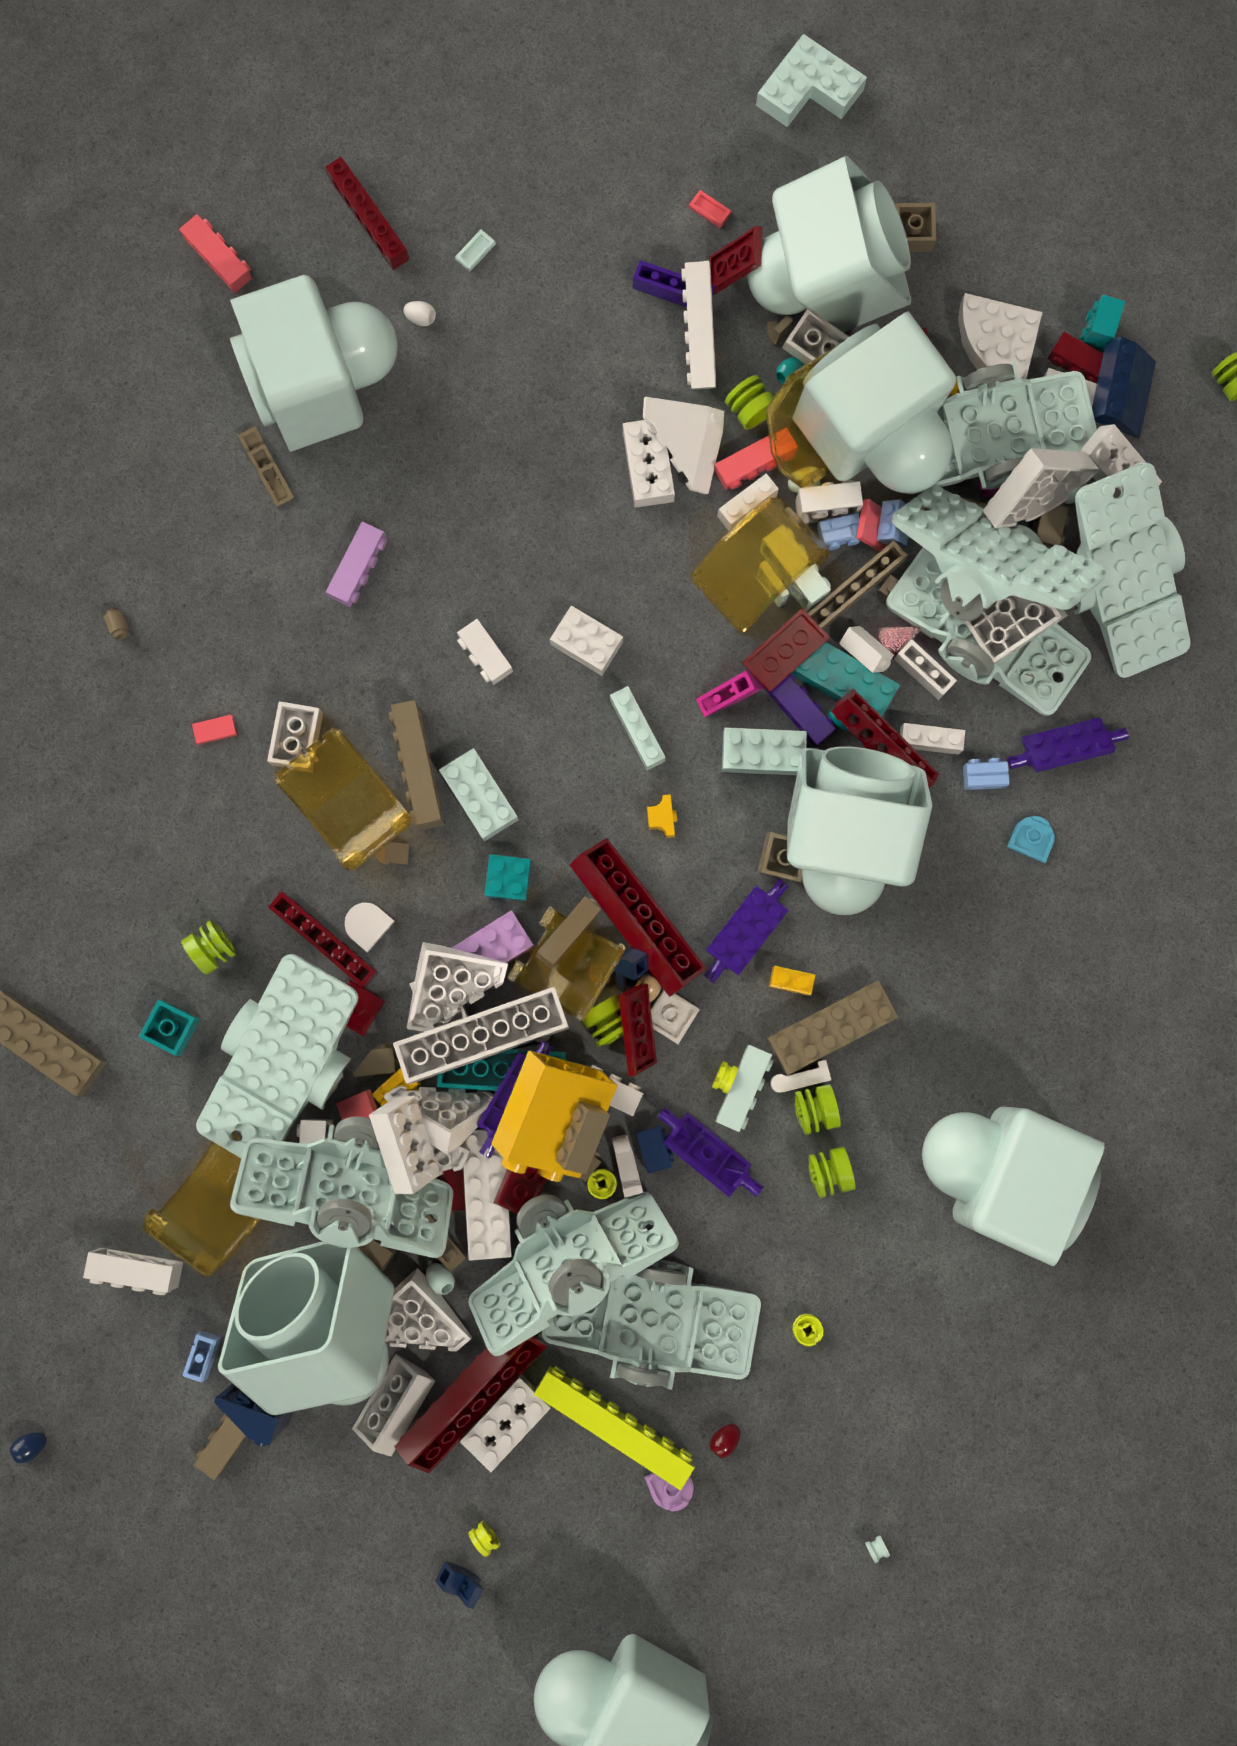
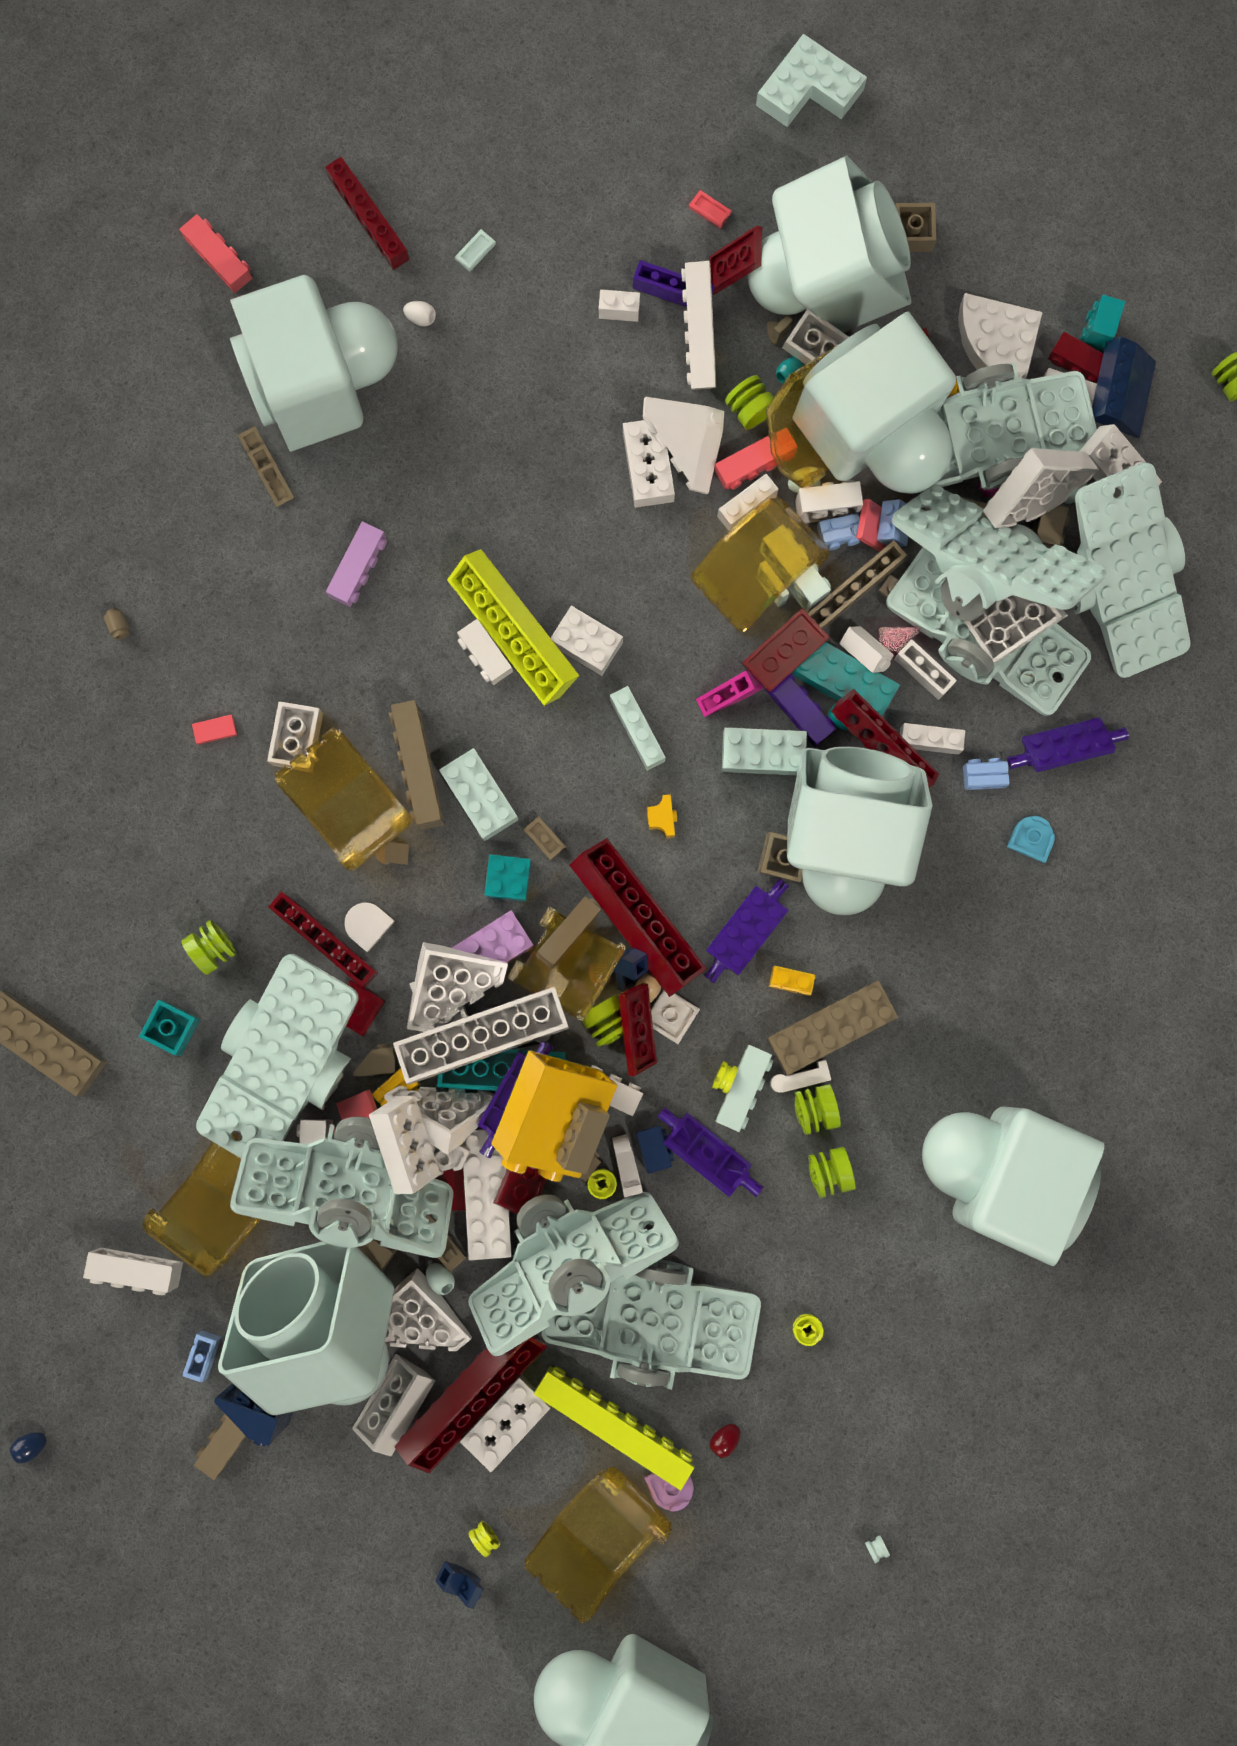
none -> neon yellow brick [447,549,579,706]
none -> dark tan plate [523,816,566,861]
none -> clear yellow windscreen [524,1467,672,1624]
none -> white brick [599,290,640,322]

